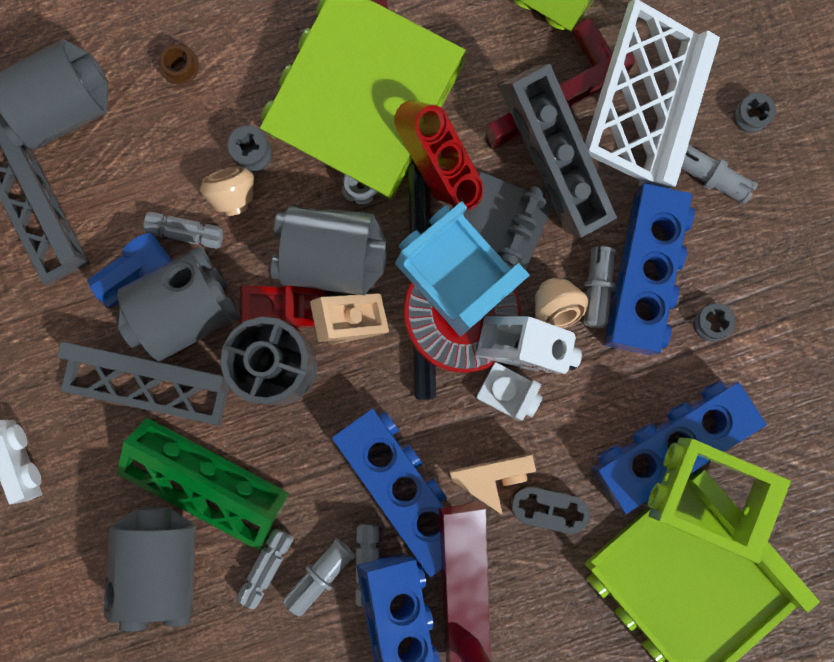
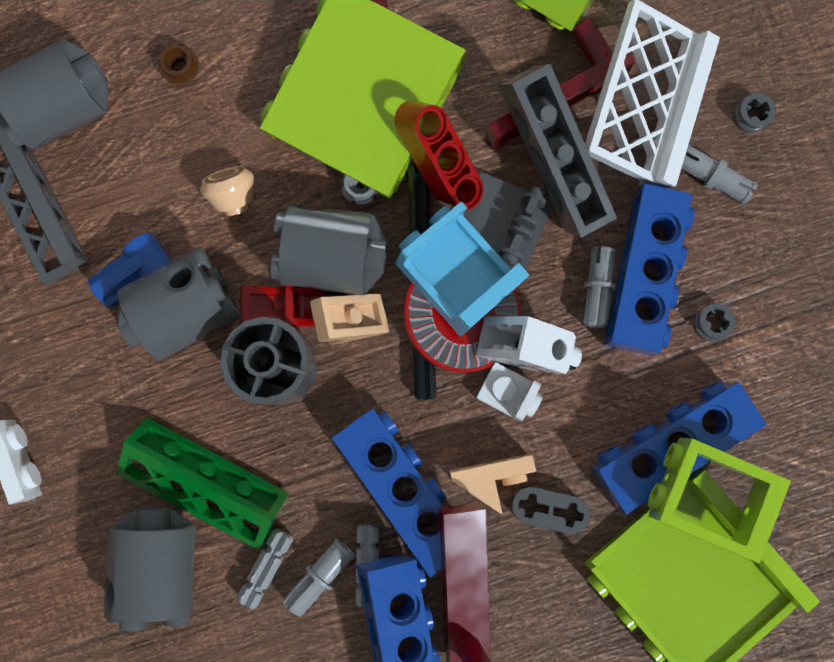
dark grey fence [57,341,229,425] -> none
light grey axle [143,212,224,249] -> none
dark grey wheel [227,125,273,173] -> none
light nougat cone [535,278,588,329] -> none

